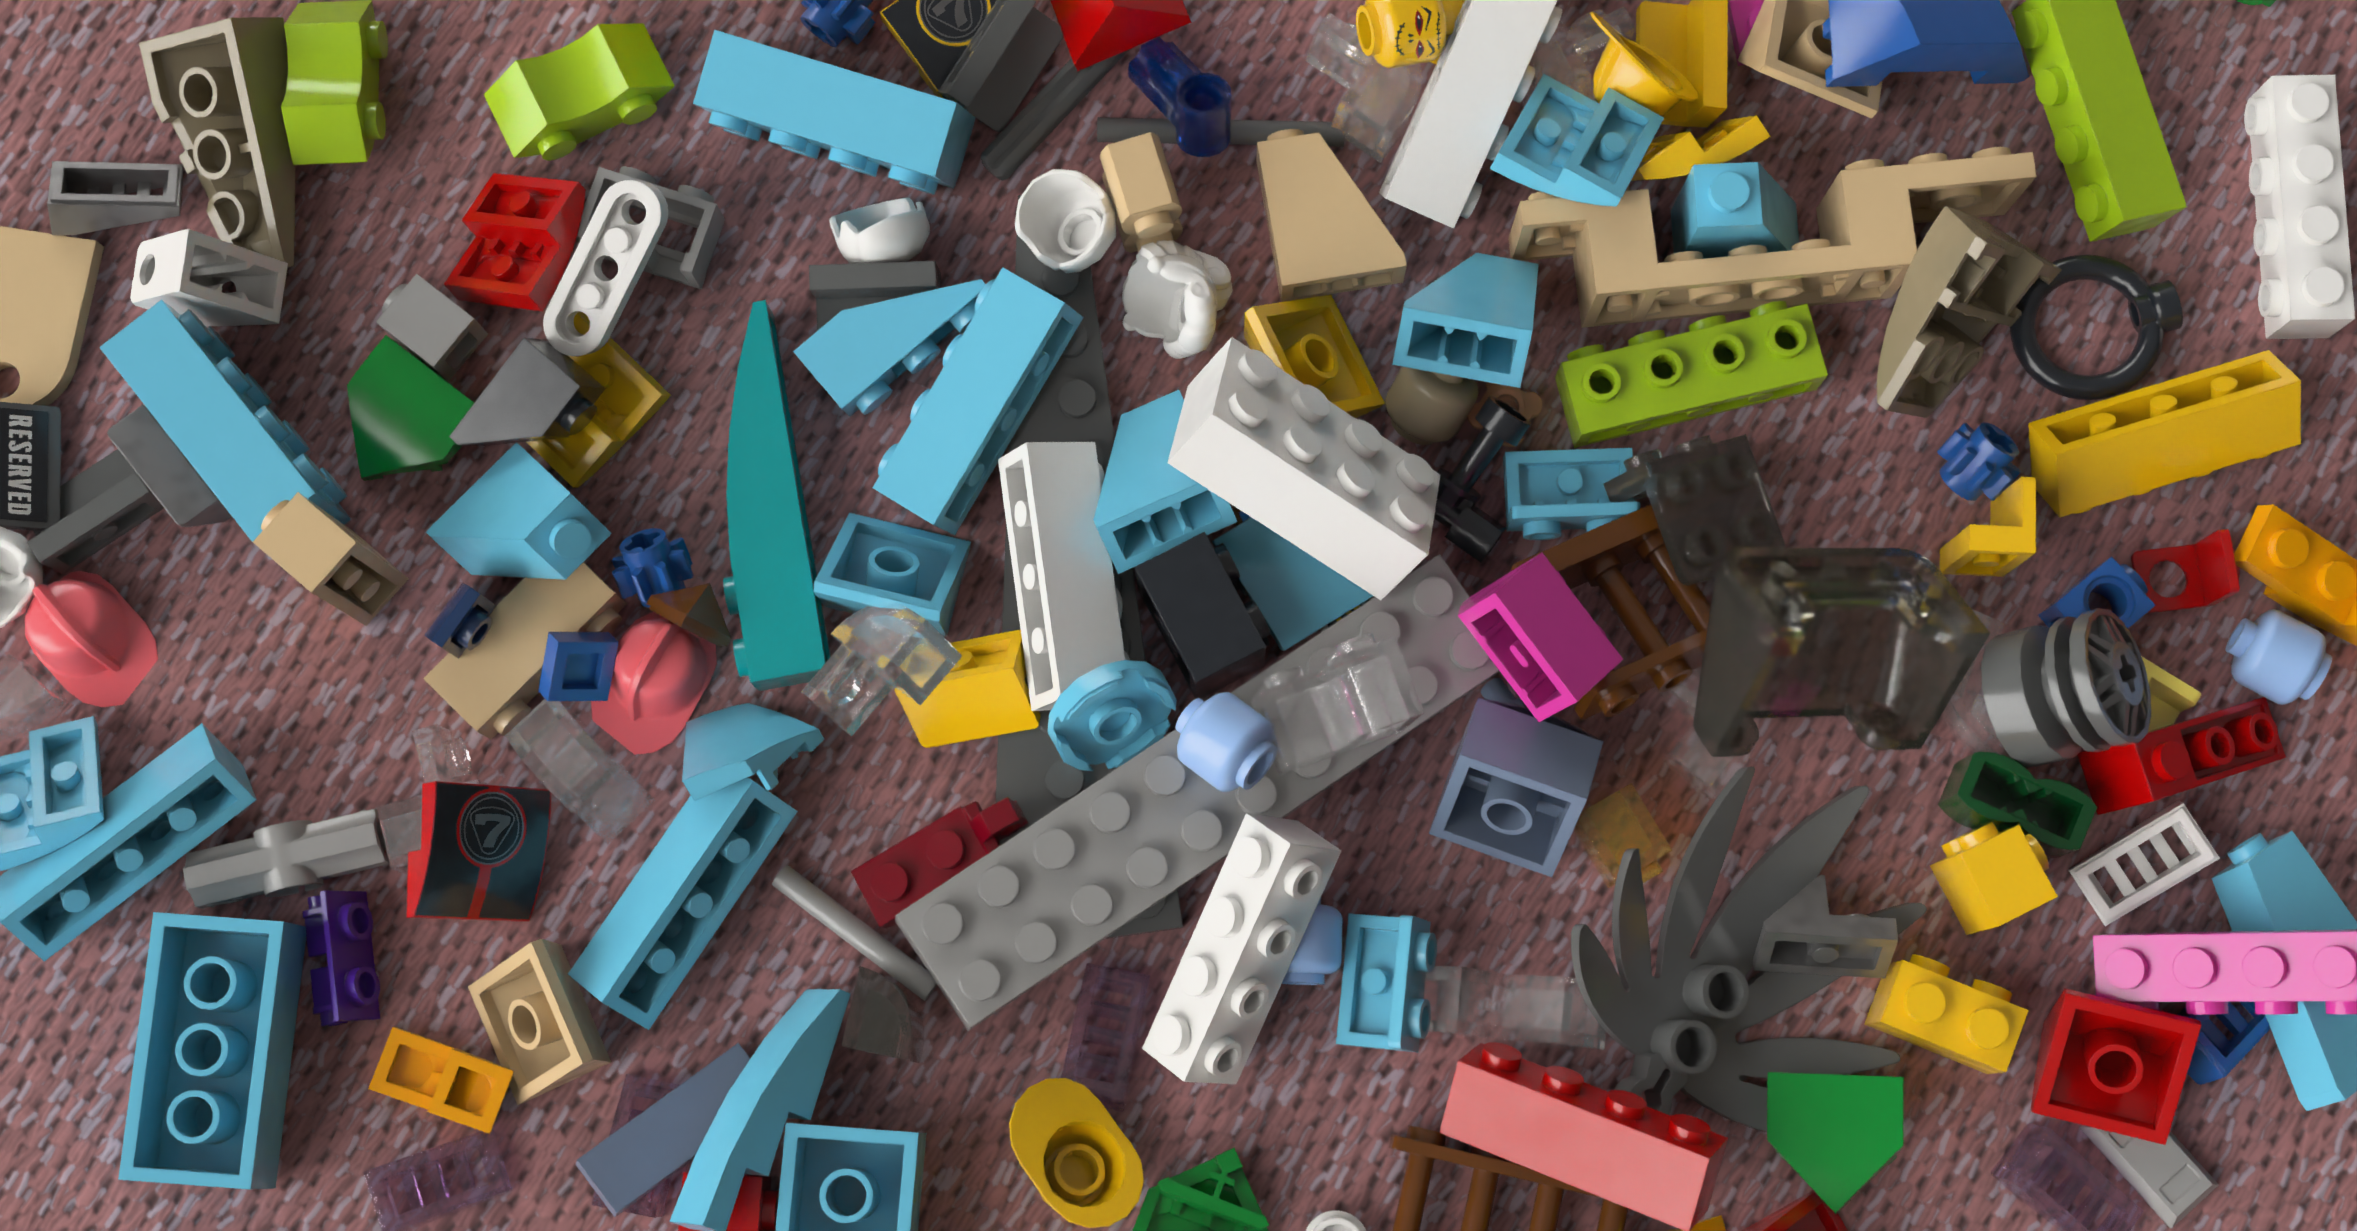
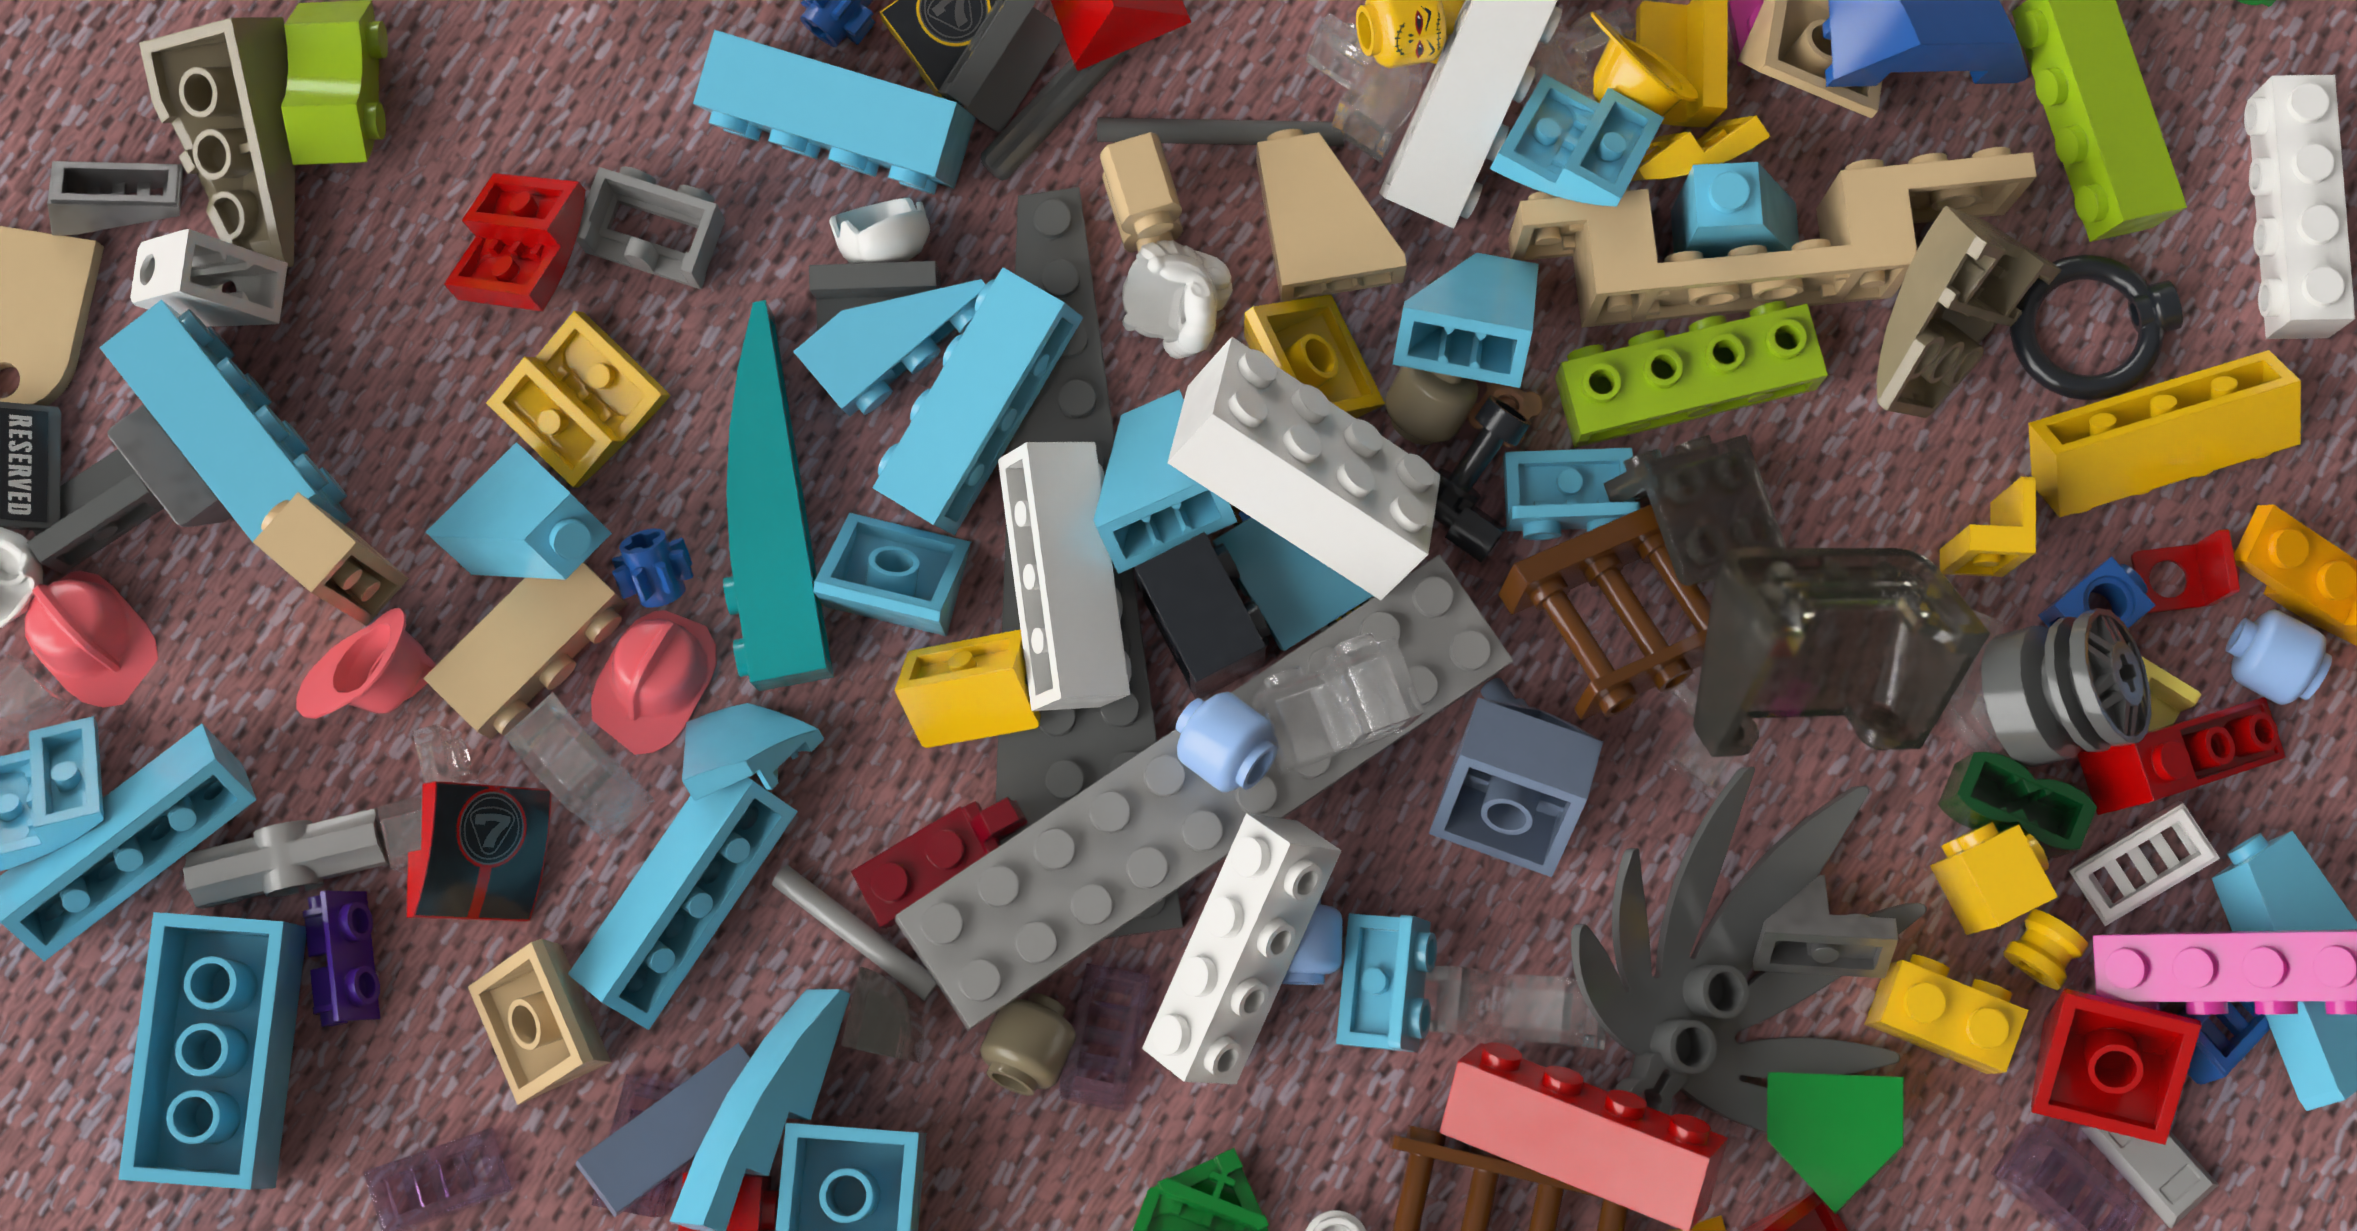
green slope [347,335,474,481] -> none
light orange slope [368,1027,515,1134] -> none
light grey brick [376,274,488,382] -> none
dark blue slope [424,583,496,659] -> none
slope [449,337,606,446] -> none
lime brick [483,23,675,161] -> none
blue tile [538,632,619,701] -> none
white plate [543,180,668,356] -> none
reddish brown slope [647,583,731,647] -> none
clear brick [801,602,962,736] -> none
yellow piece [1009,1078,1144,1228] -> none
white hair [1015,169,1116,273] -> none
medium azure tile [1048,660,1177,771] -> none
clear blue piece [1128,37,1232,157] -> none
dark pink slope [1458,552,1623,722] -> none
clear yellow brick [1574,783,1672,888] -> none
blue gear [1937,422,2021,501] -> none
none -> coral piece [296,608,436,719]
none -> dark tan head [980,993,1077,1096]
none -> yellow wheel [2003,909,2089,990]

